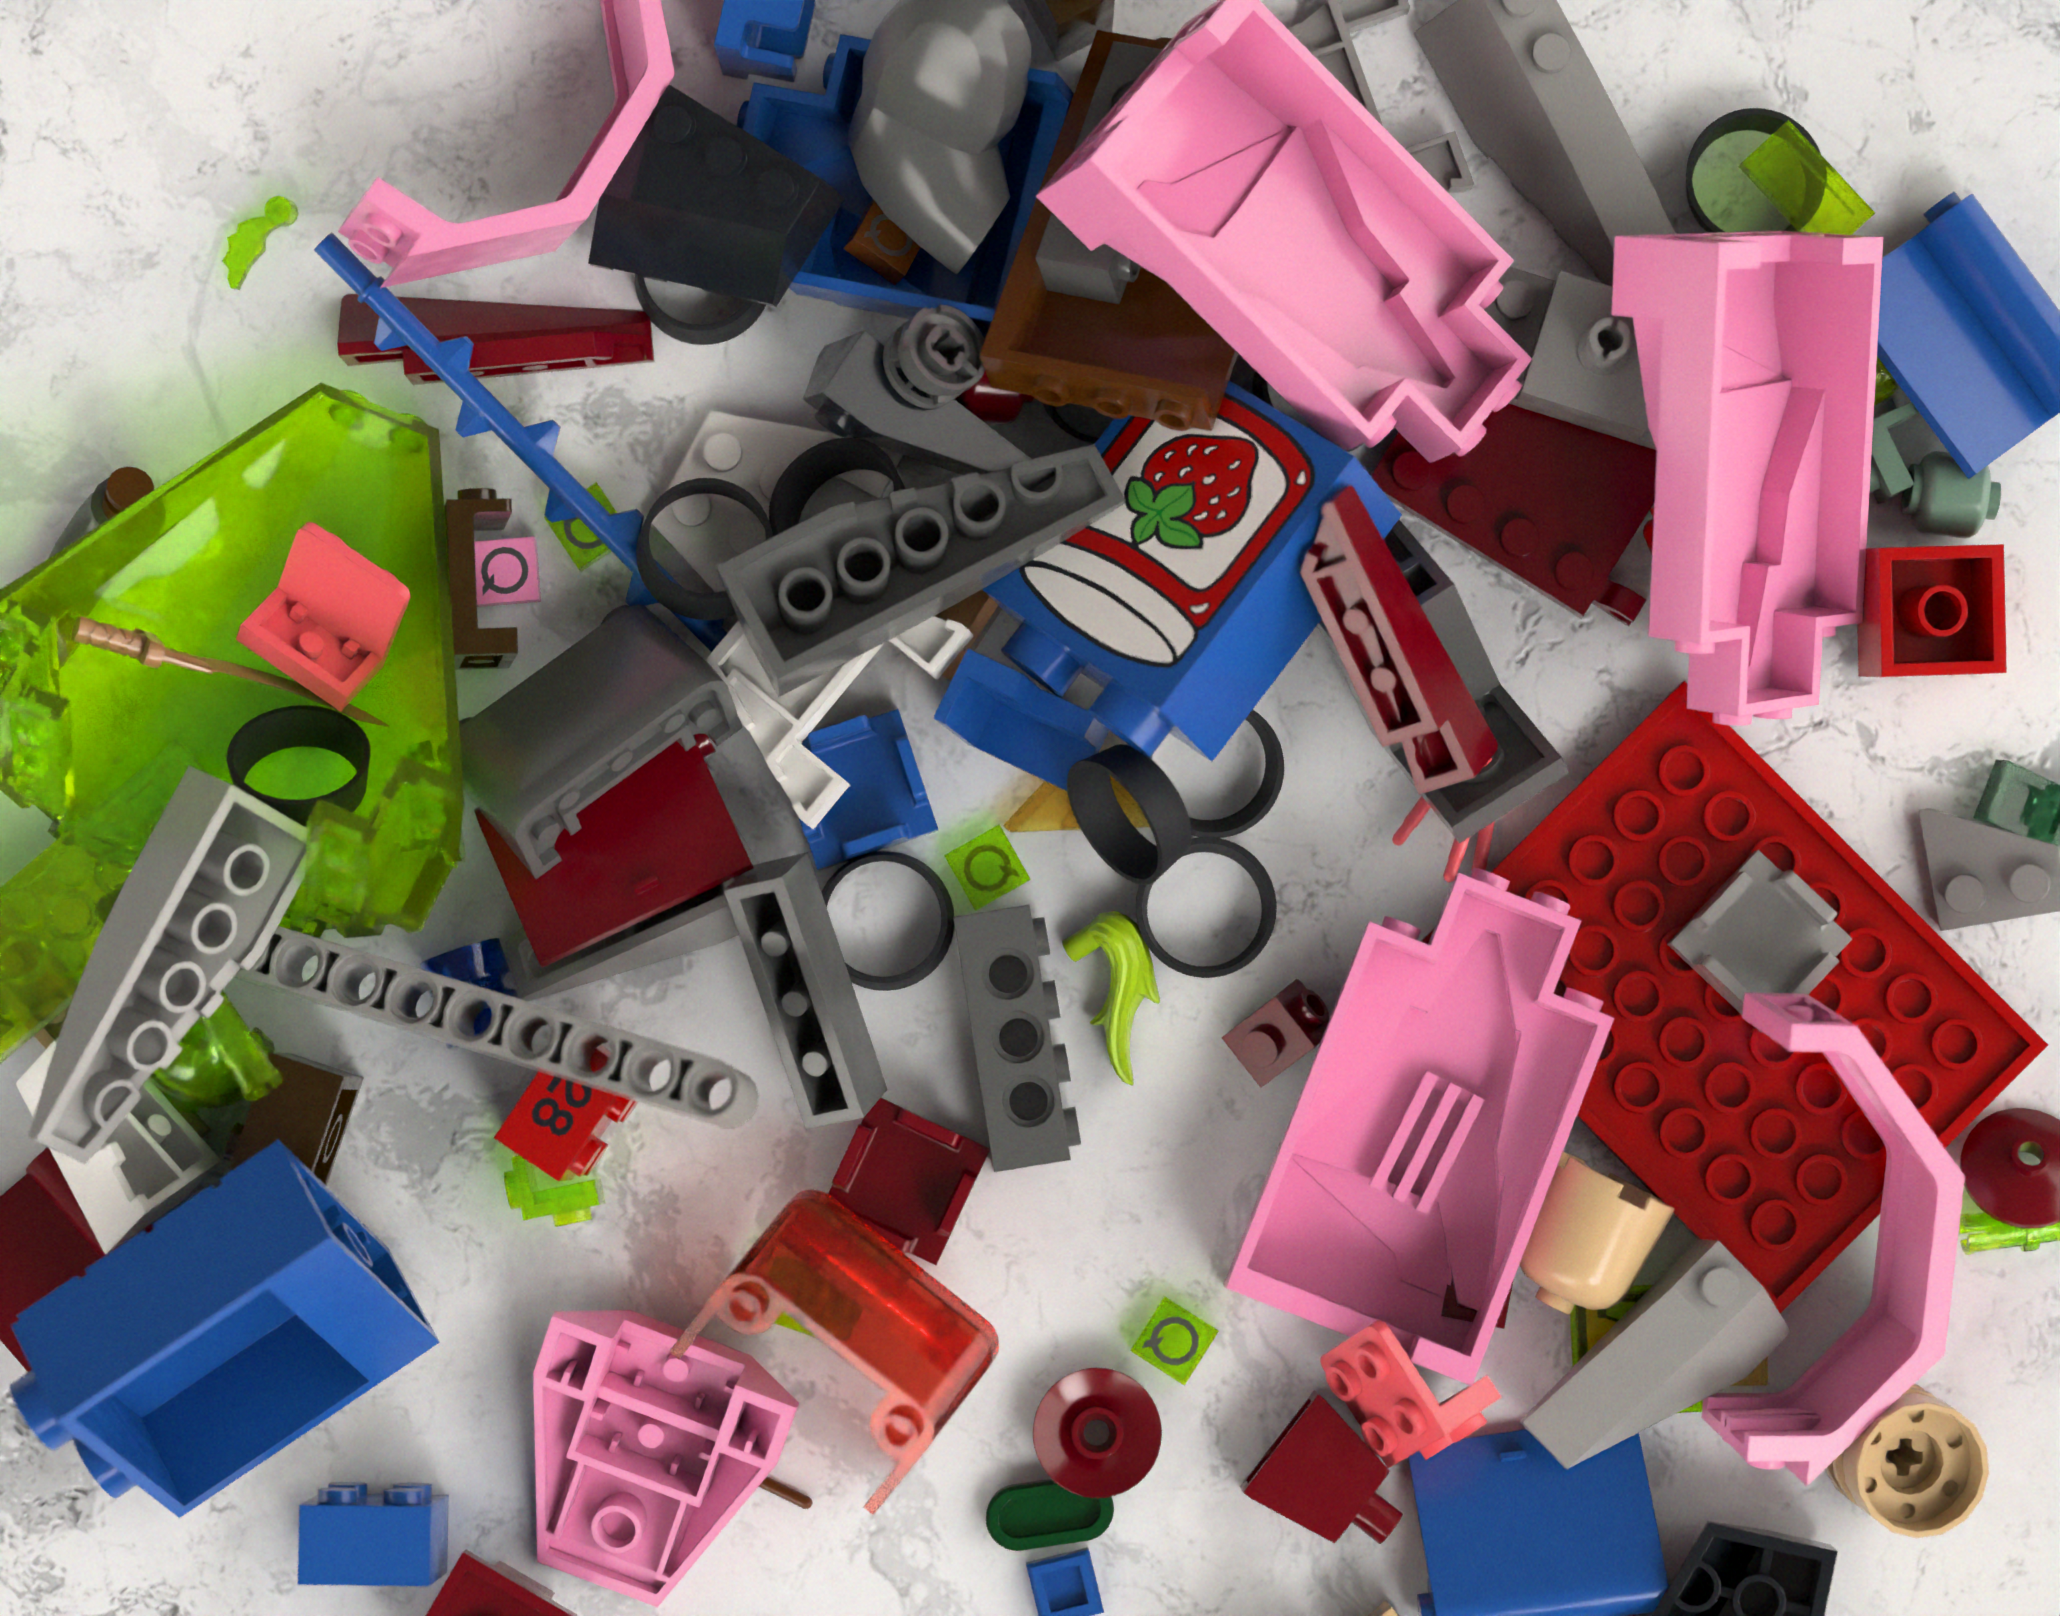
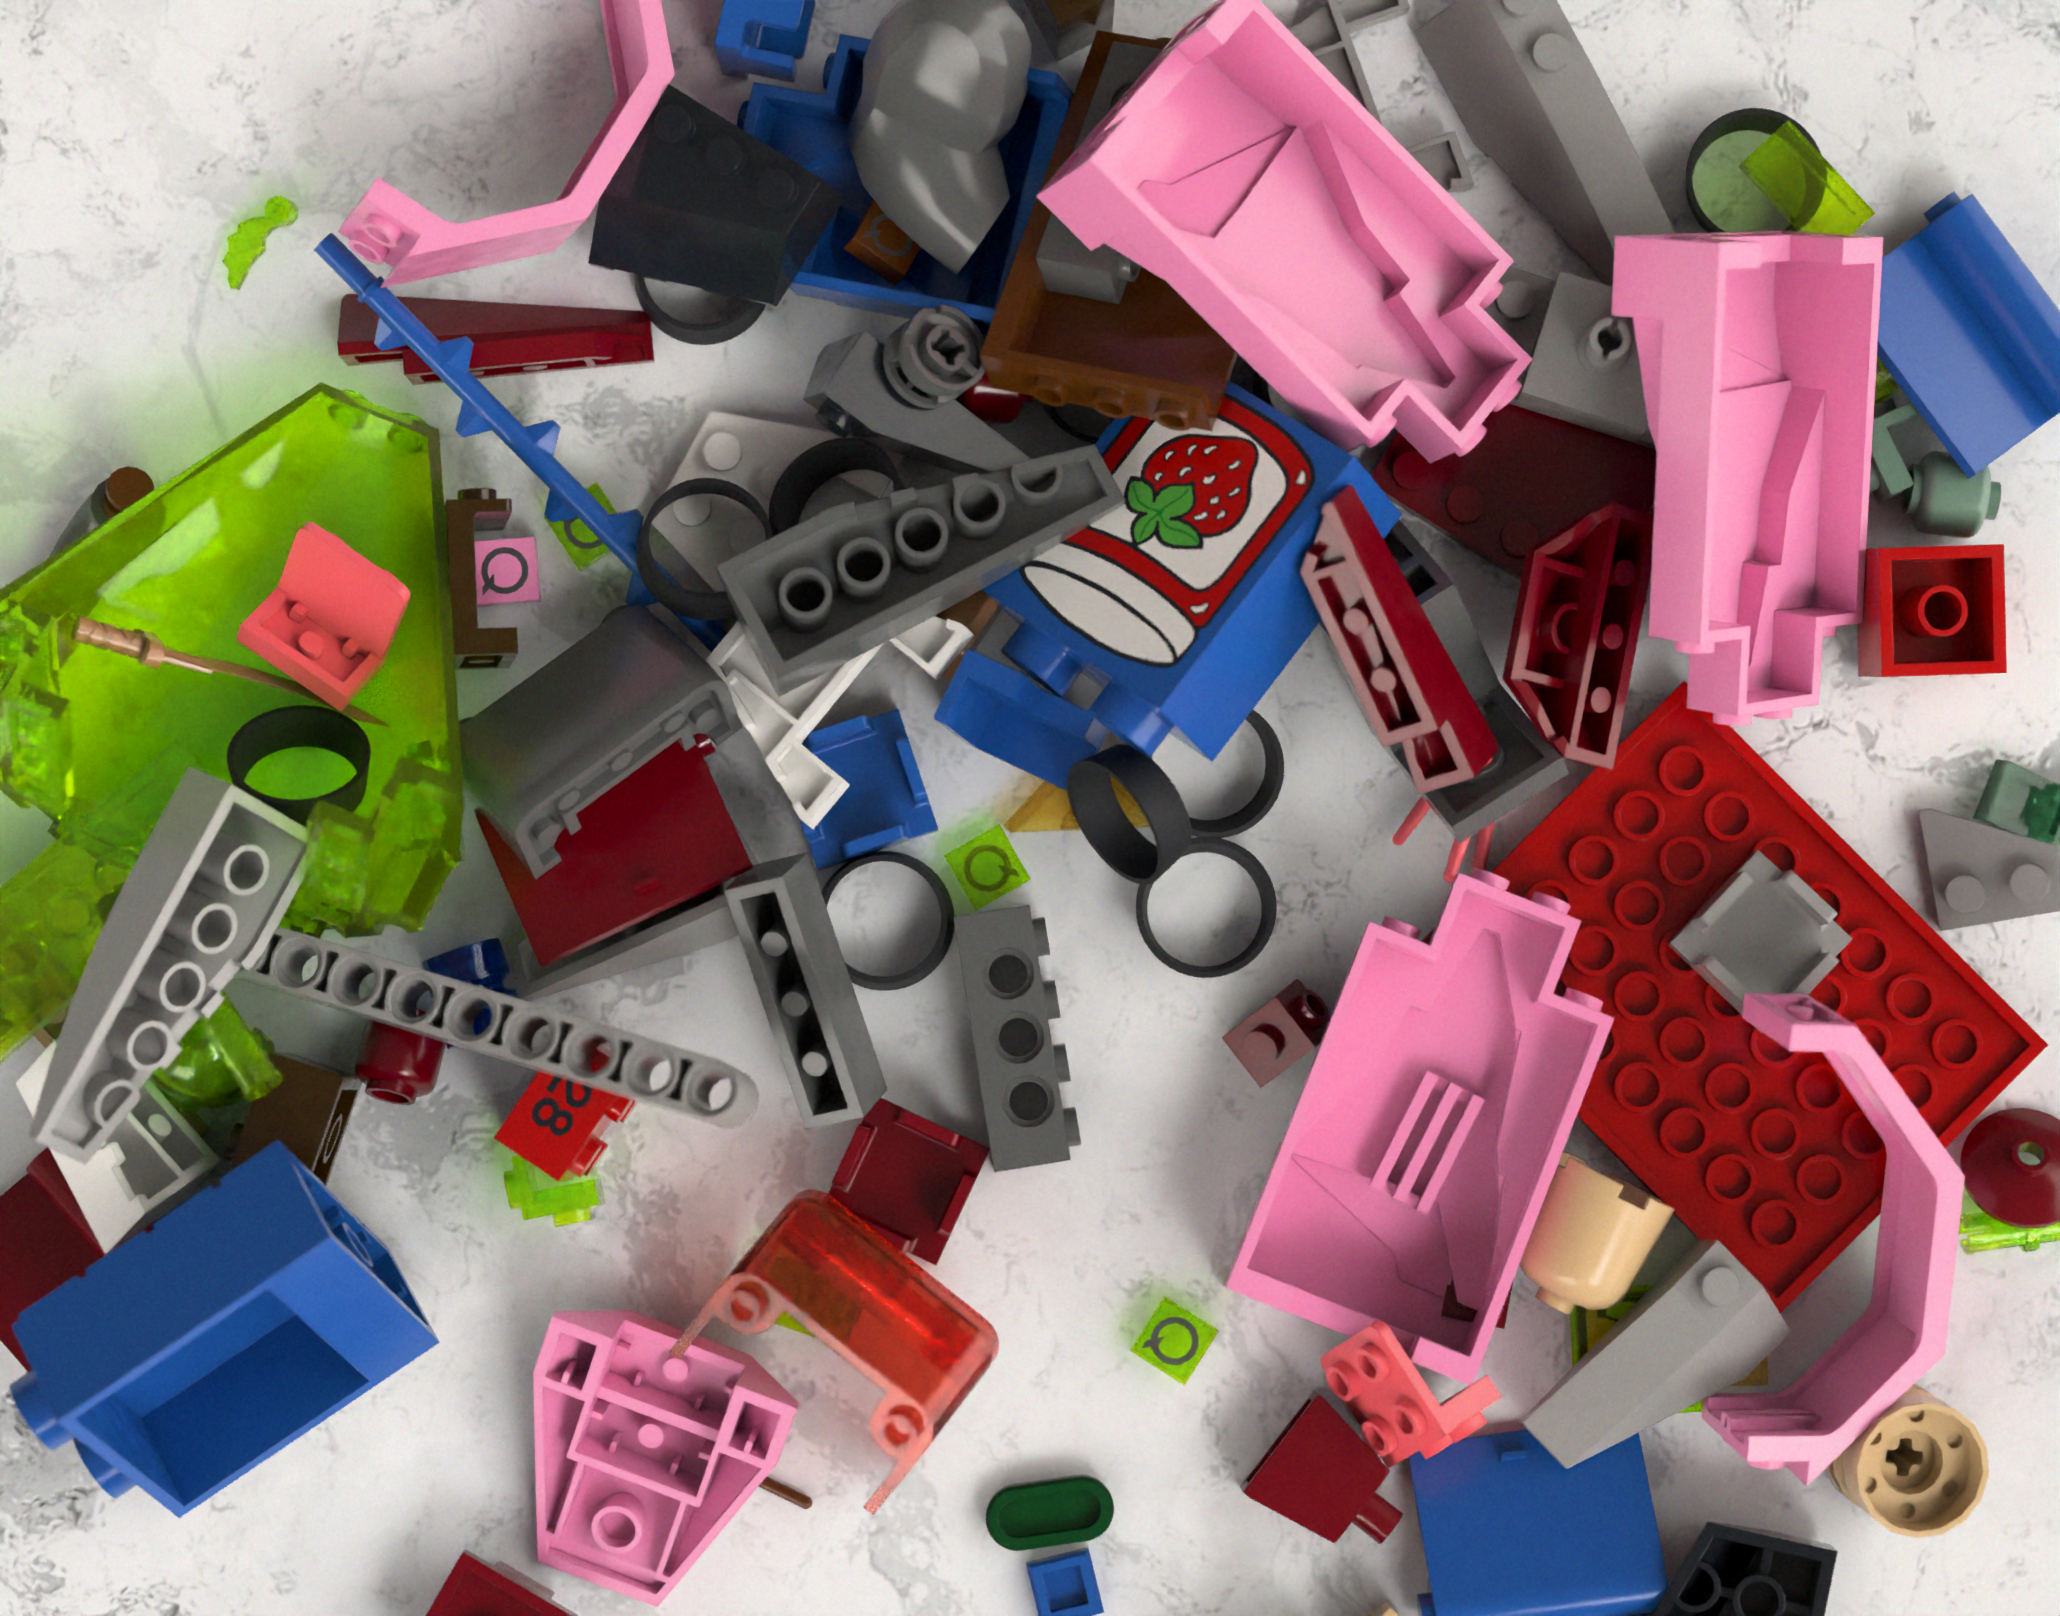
blue brick [297,1482,449,1586] -> none
dark red dish [1033,1368,1162,1498] -> none
lime piece [1062,911,1160,1086] -> none
none -> dark red head [354,1008,446,1105]
none -> dark red wedge [1502,502,1654,770]

